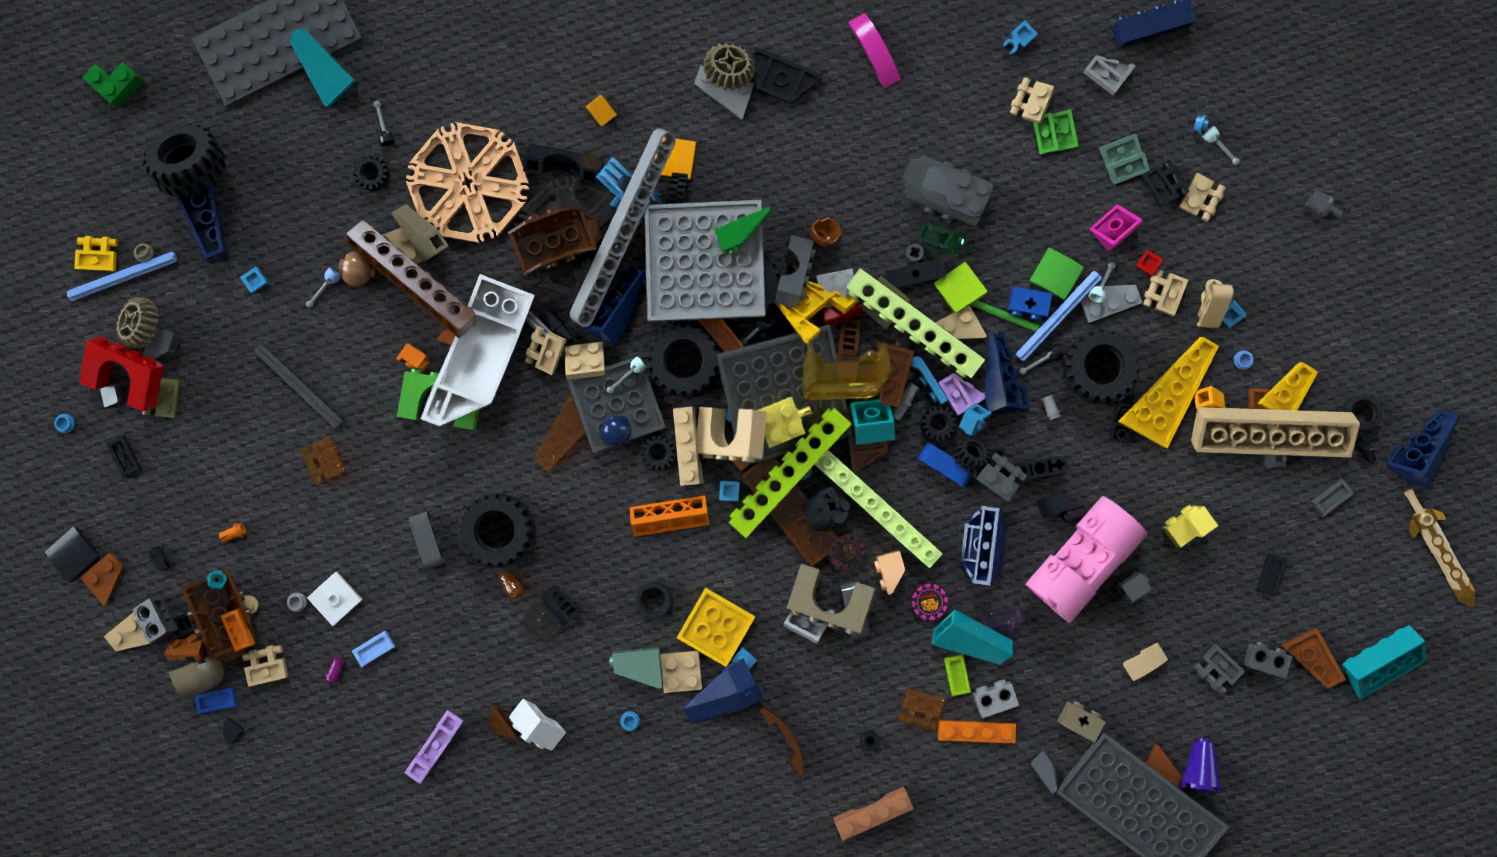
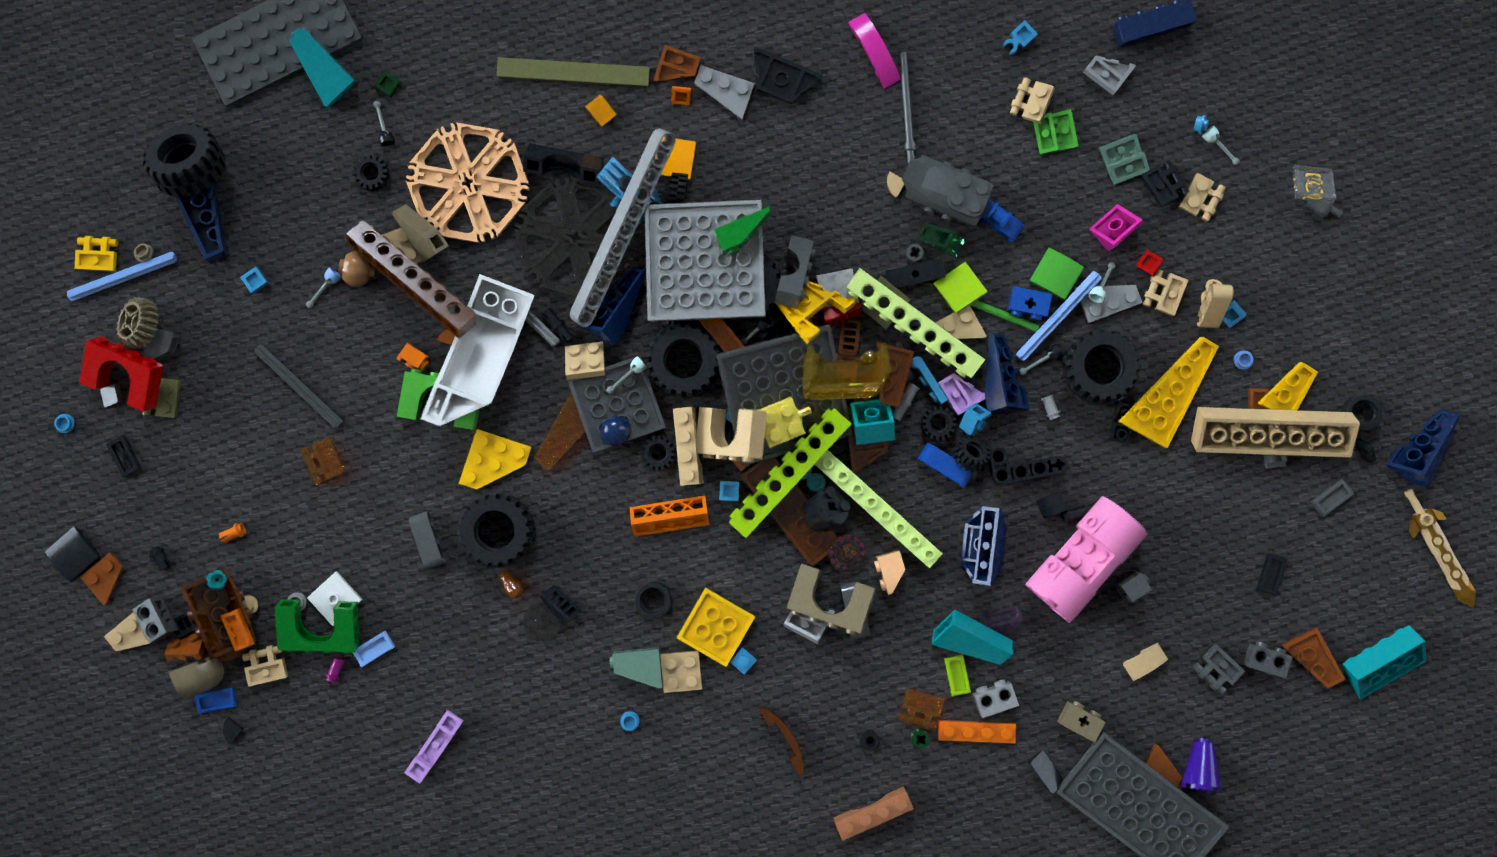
green brick [82,62,145,108] -> none
reddish brown slope [490,703,519,740] -> none
reddish brown slope [508,206,603,275] -> none
white brick [509,699,566,751] -> none
tan plate [525,326,566,375] -> none
dark blue wedge [682,658,763,723] -> none
dark tan gear [703,42,755,91] -> none
dark orange hair [810,217,841,247] -> none
clear smoke tile [910,582,949,621] -> none
dark grey plate [976,452,1027,502] -> none
light yellow brick [1162,505,1218,548] -> none
light orange brick [1195,386,1225,409] -> none
none -> green arch [275,599,360,654]
none -> dark green tile [374,71,402,98]
none -> yellow plate [459,429,532,489]
none -> olive tile [497,57,650,87]
none -> dark orange wing [653,45,701,82]
none -> orange slope [671,86,692,106]
none -> teal plate [806,473,826,492]
none -> tan tile [887,171,904,198]
none -> dark grey bar [899,52,916,163]
none -> dark green bush [911,728,930,748]
none -> blue piece [979,199,1024,242]
none -> clear tile [1292,165,1336,203]

